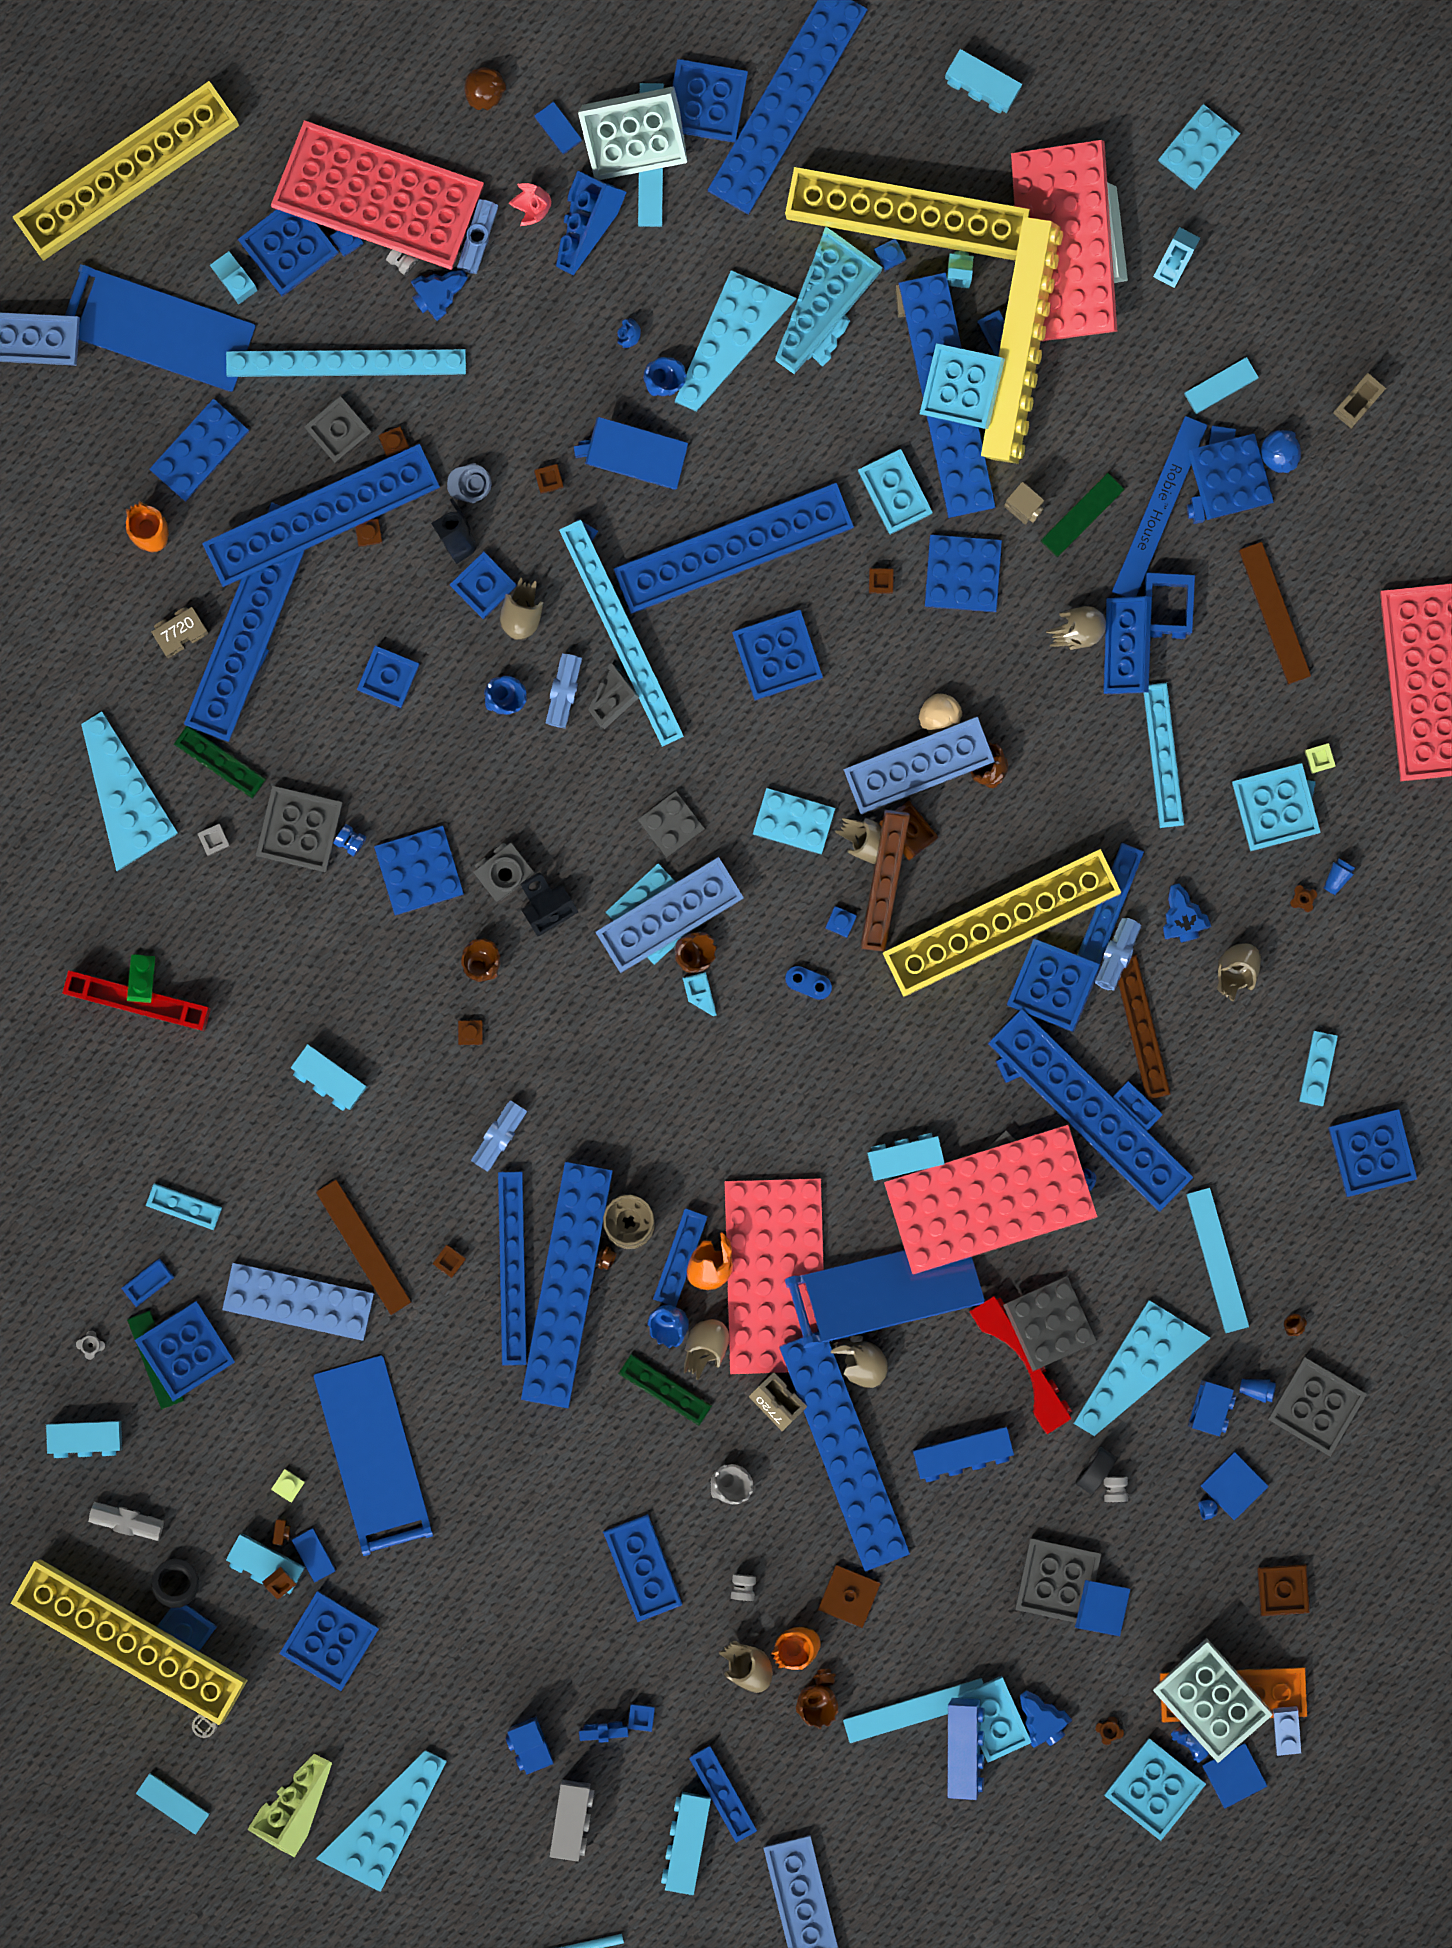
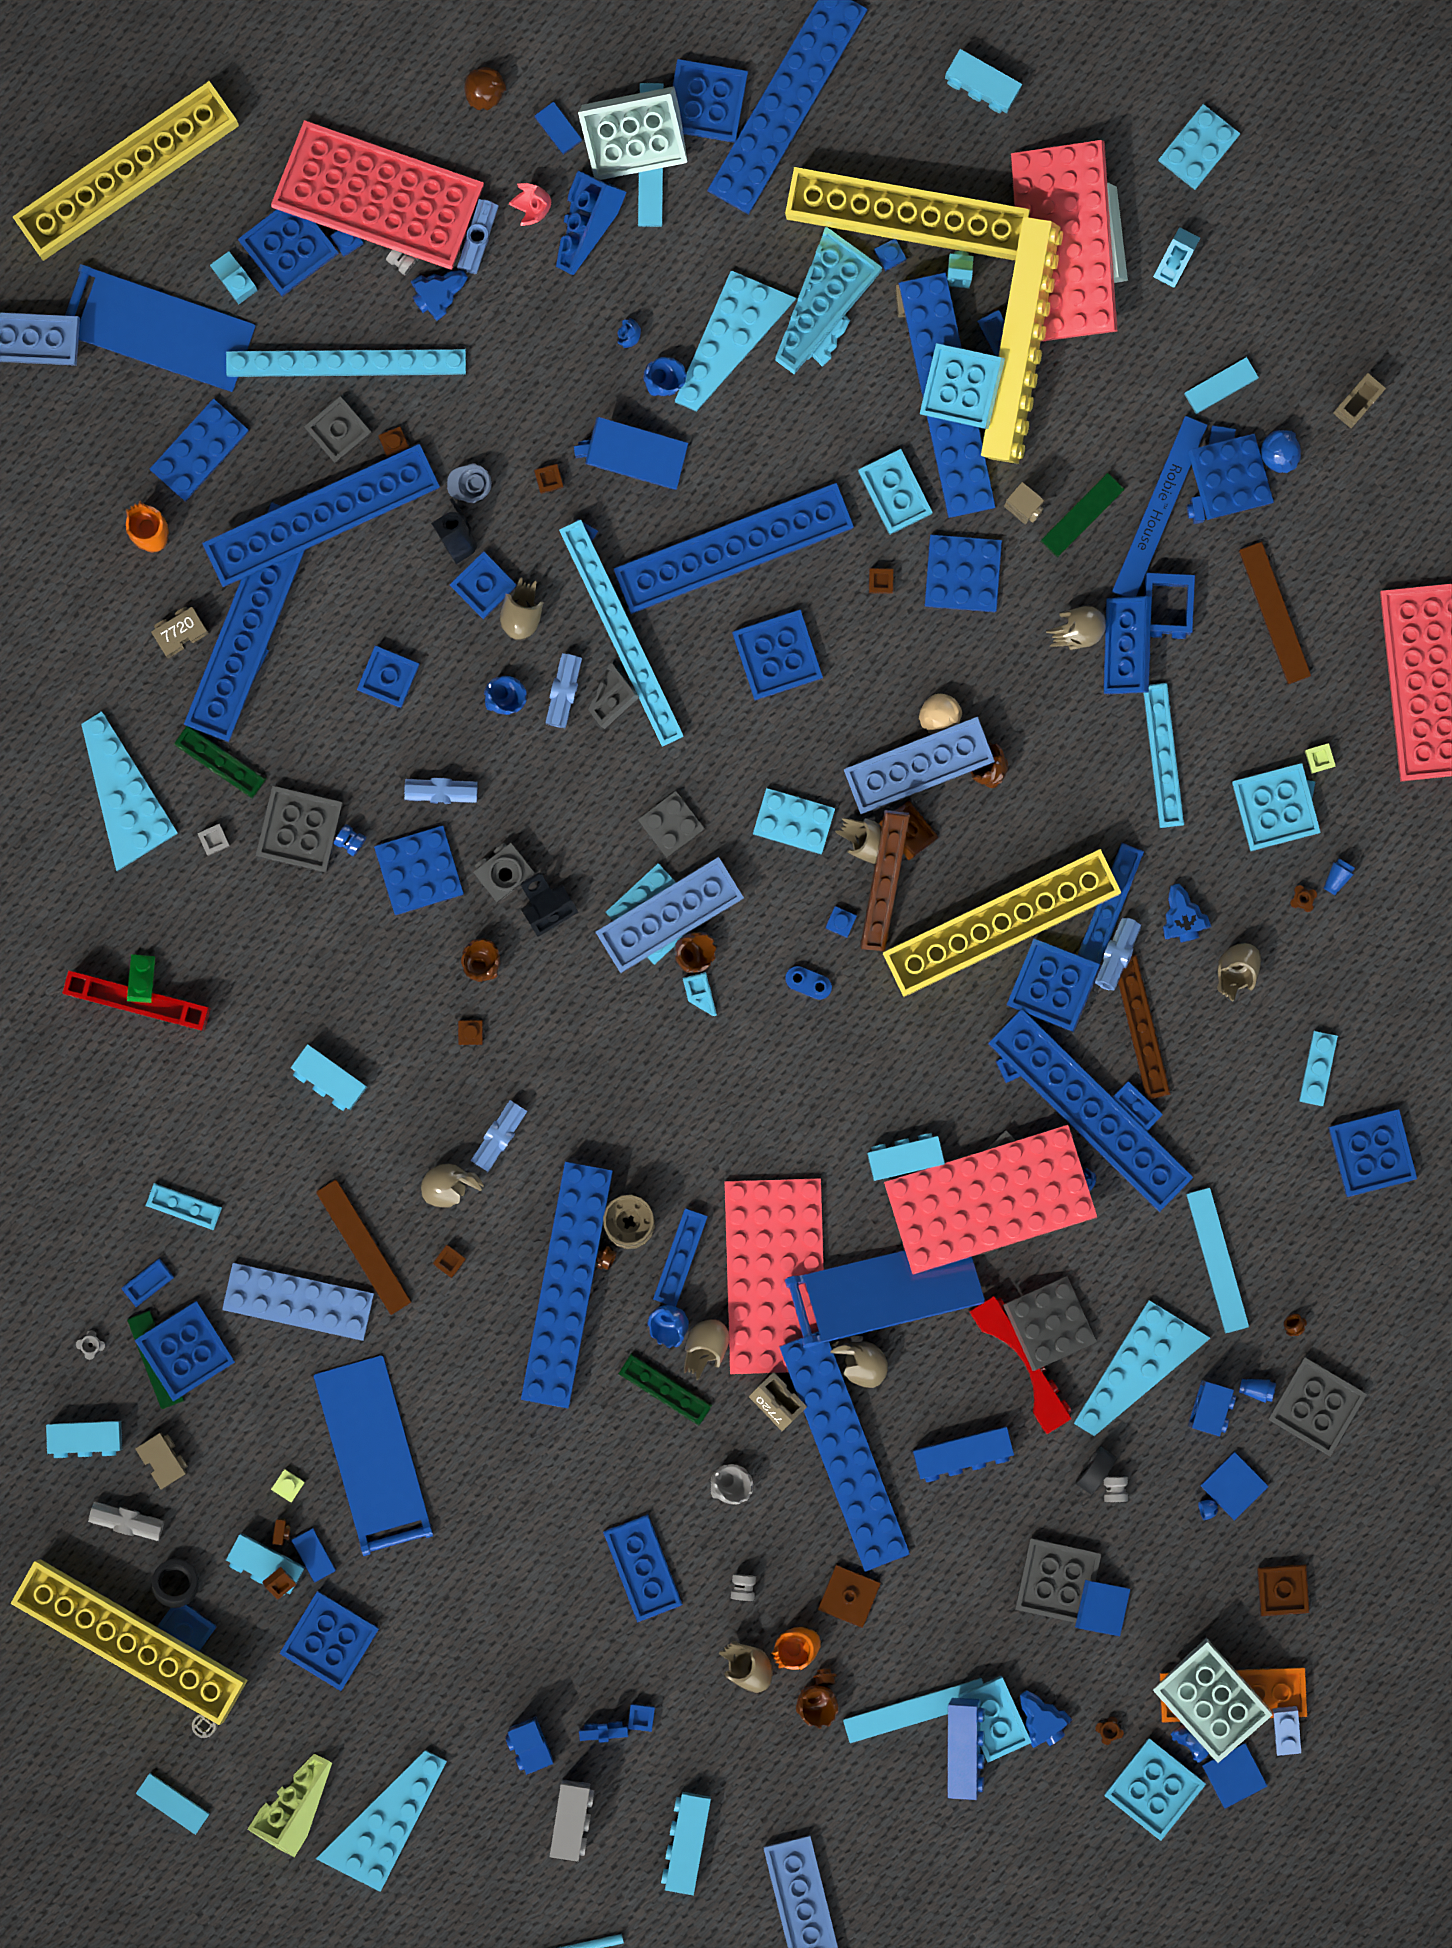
reddish brown plate [355,519,382,547] -> none
blue plate [498,1172,527,1365] -> none
orange helmet [687,1232,733,1290] -> none
blue plate [689,1745,757,1843] -> none
none -> dark tan brick [136,1432,188,1489]
none -> medium blue piece [404,778,478,804]
none -> dark tan helmet [421,1164,484,1207]

